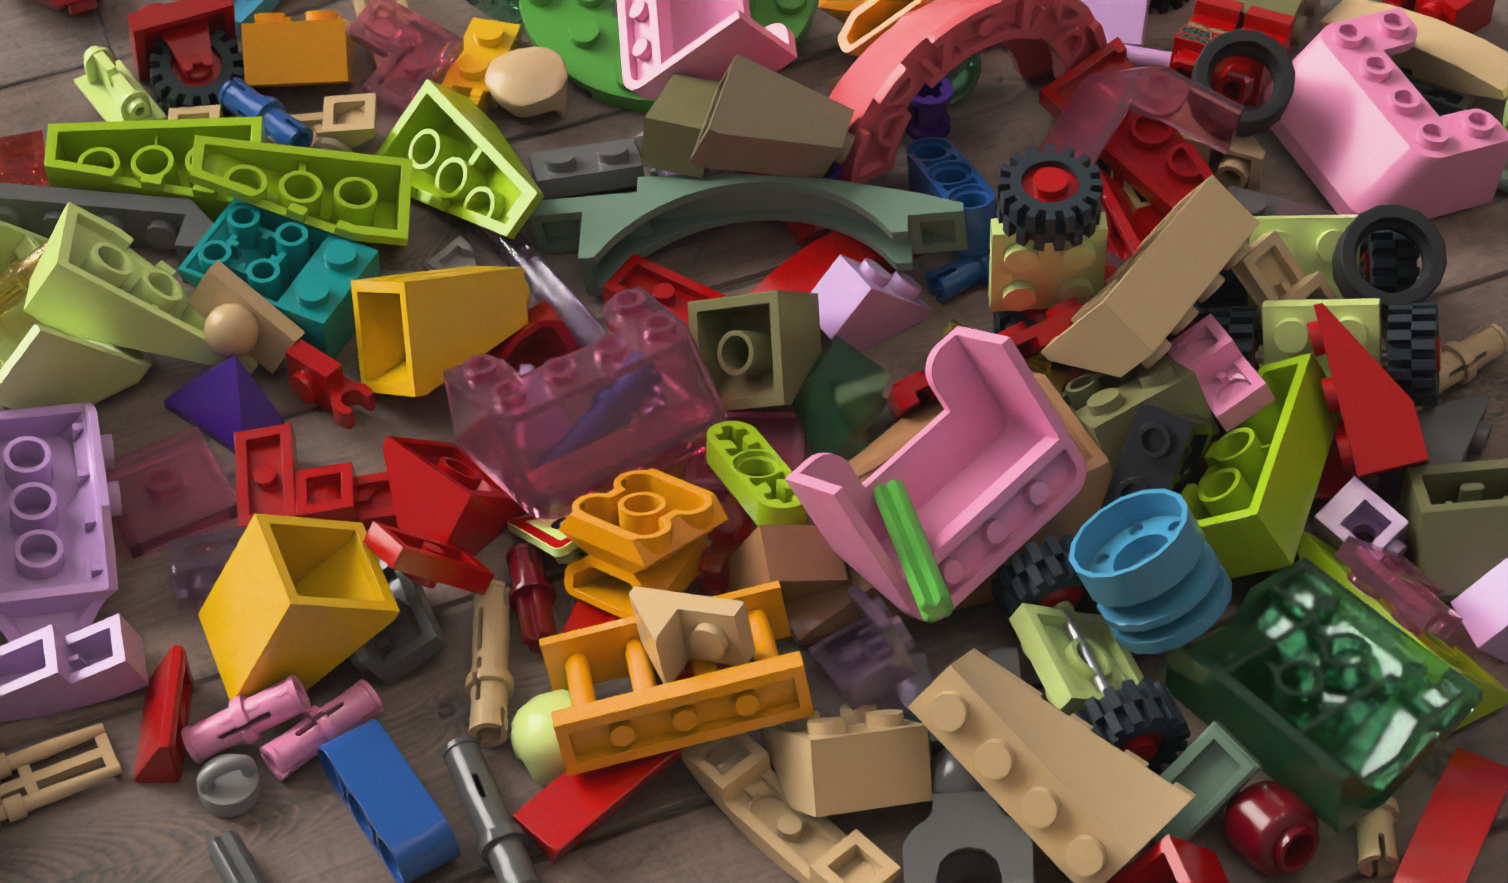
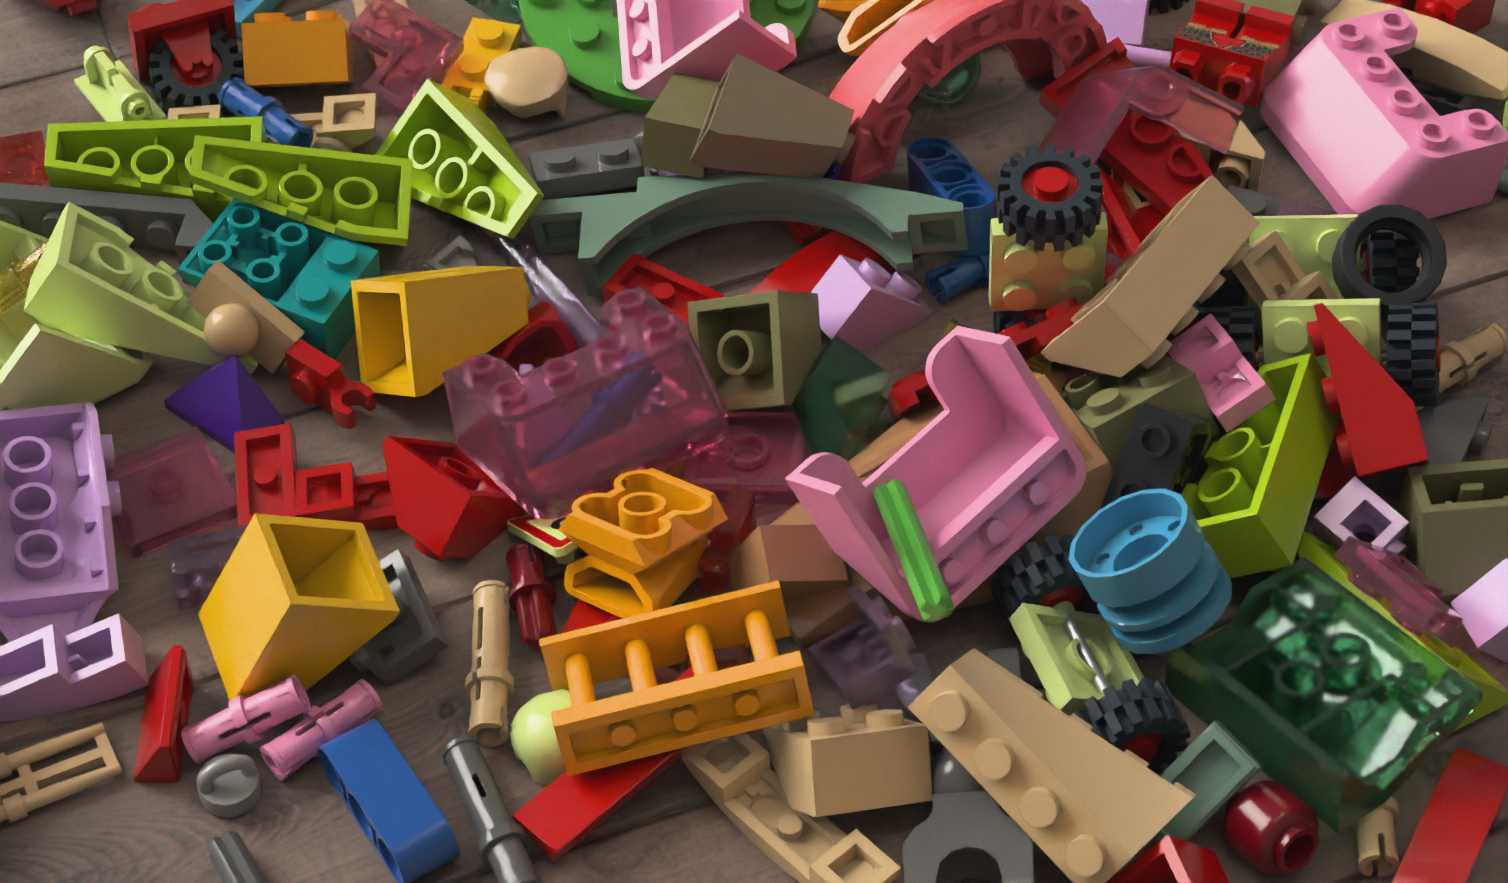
red plate [363,521,495,595] -> none
tan slope [629,586,756,684] -> none
lime beam [706,421,808,526] -> none
dark purple bush [906,77,953,140] -> none
black tyre [1190,29,1295,137] -> none

